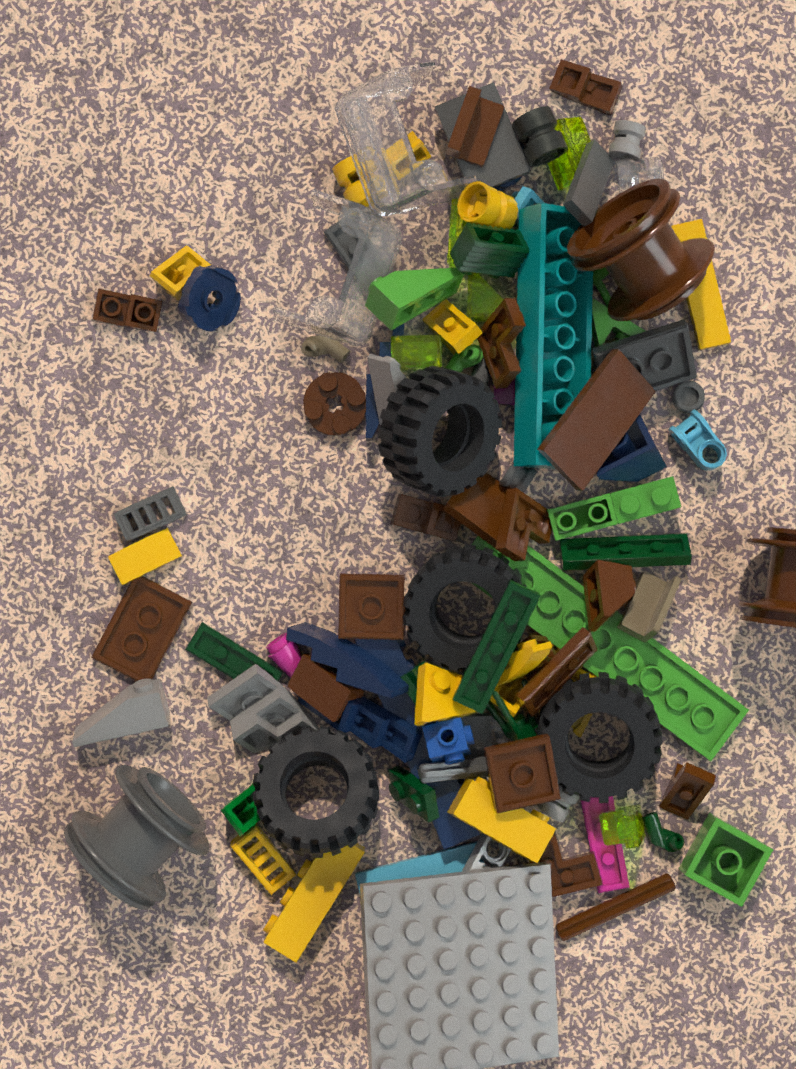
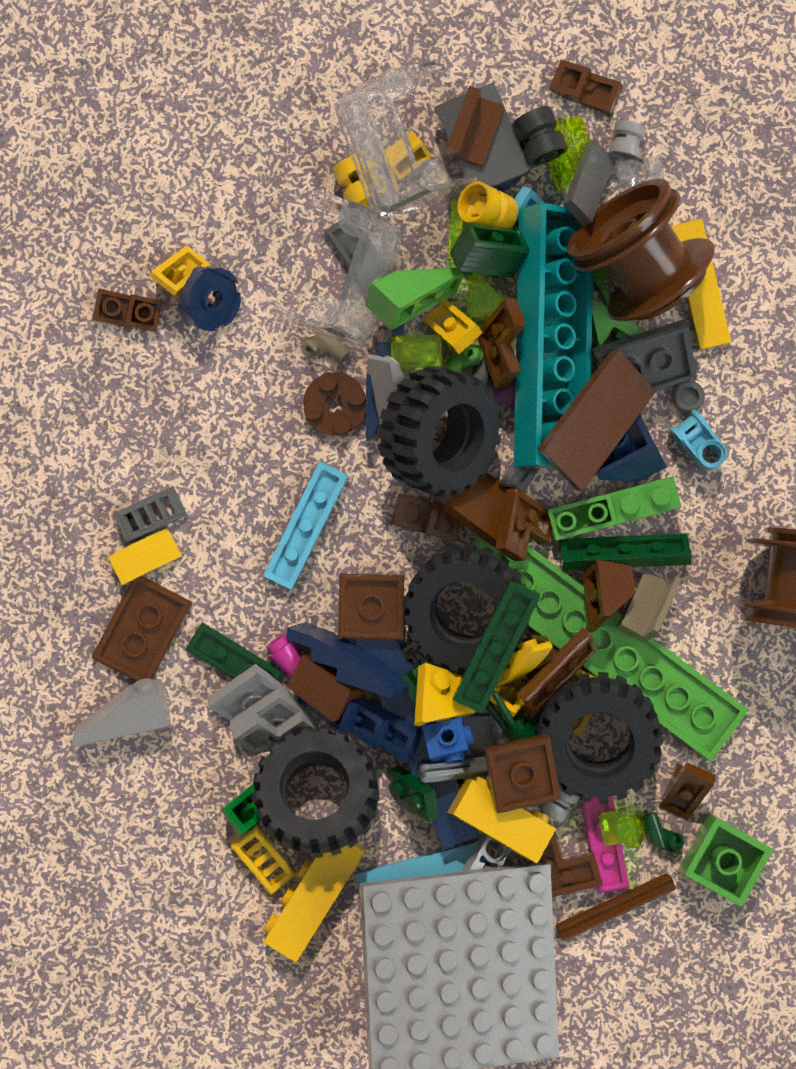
dark grey wheel [64,765,210,910] -> none
none -> medium azure plate [263,461,348,590]

